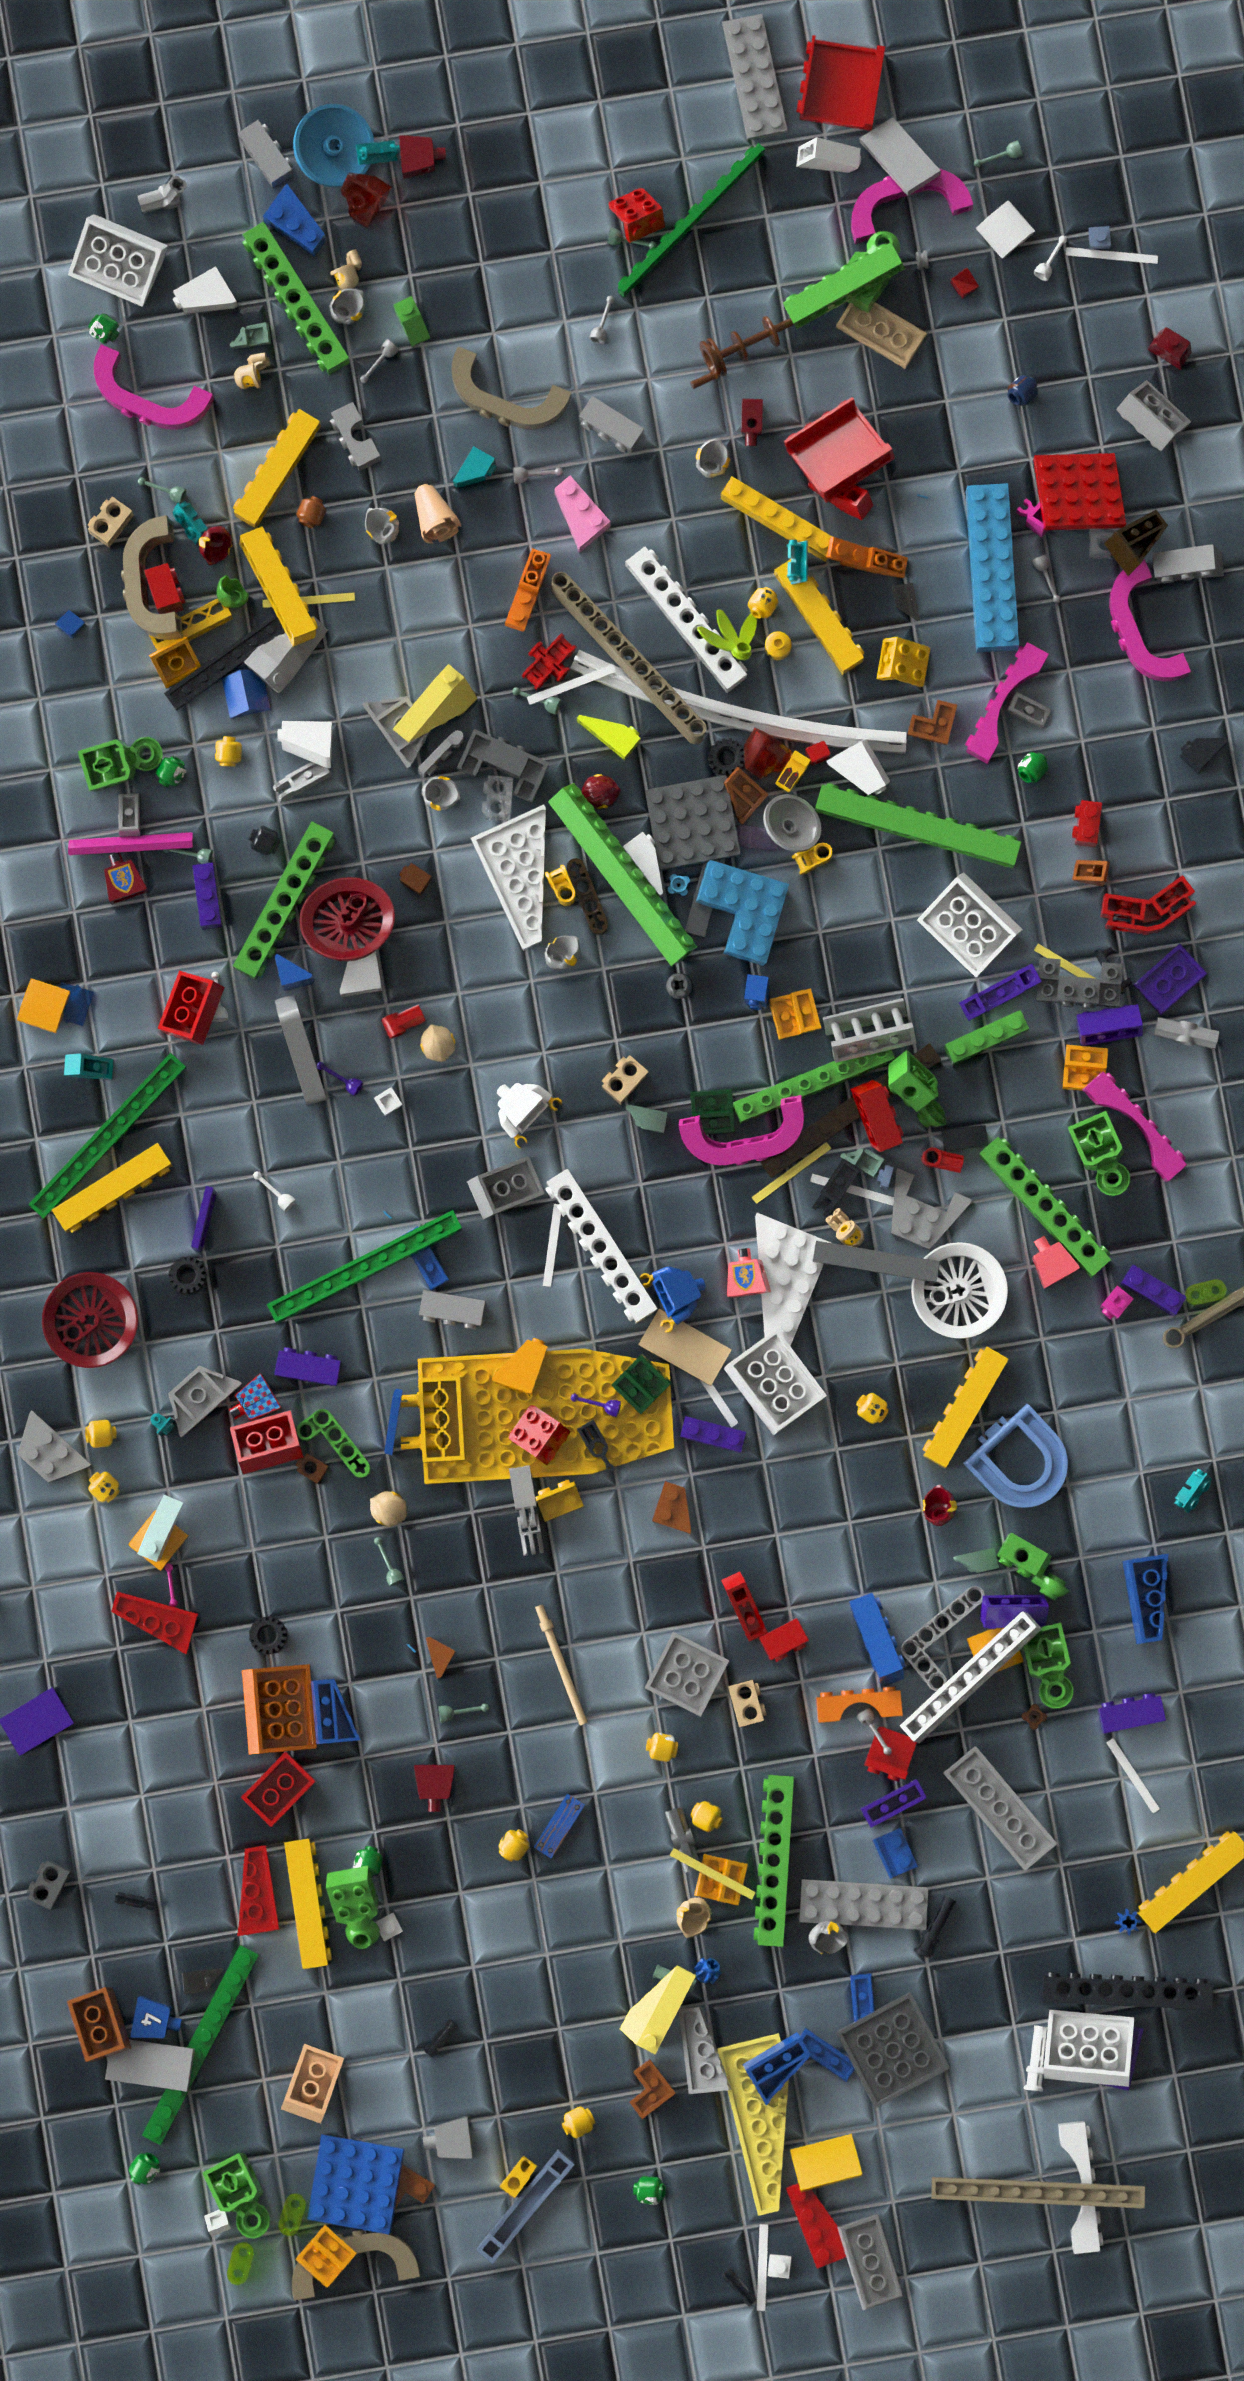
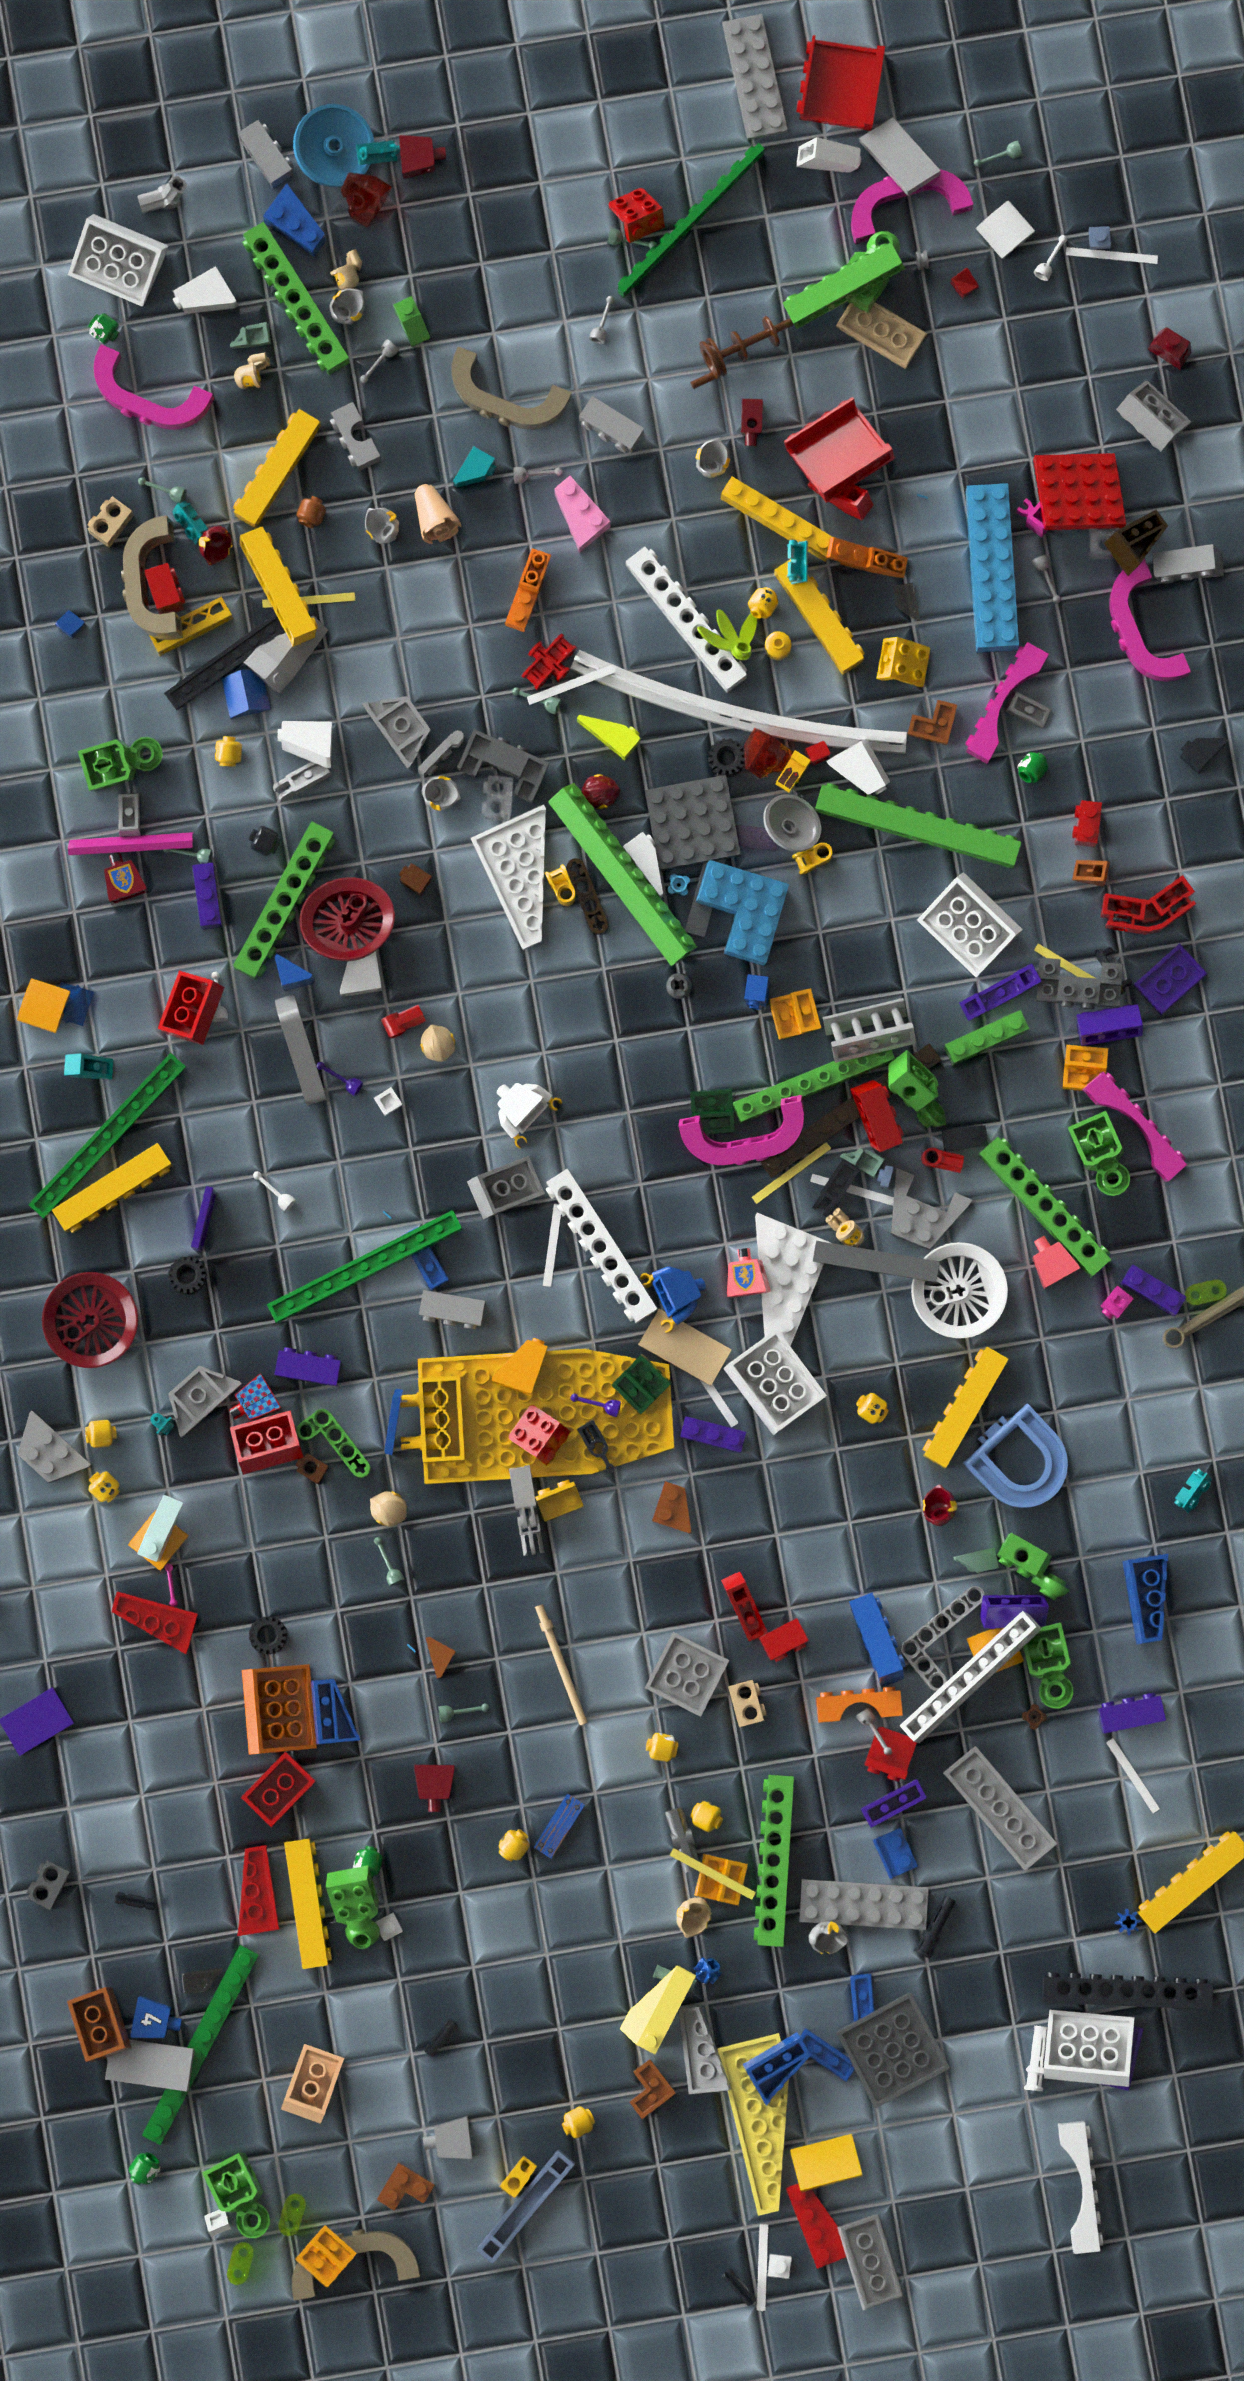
light orange slope [149,636,201,688] -> none
green head [156,756,186,788] -> none
bright green hair [216,575,249,608] -> none
blue plate [307,2134,405,2234] -> none
light yellow wedge [393,664,477,743] -> none
light grey hair [545,936,581,970] -> none
dark tan beam [551,572,707,744] -> none
tan brick [602,1055,648,1105] -> none
sand green slope [626,1105,667,1133] -> none
green head [633,2176,666,2205] -> none
dark orange wing [724,767,768,825] -> none
dark tan plate [931,2177,1145,2208] -> none
dark blue head [1007,375,1038,406] -> none
light grey piece [1154,1017,1219,1049] -> none

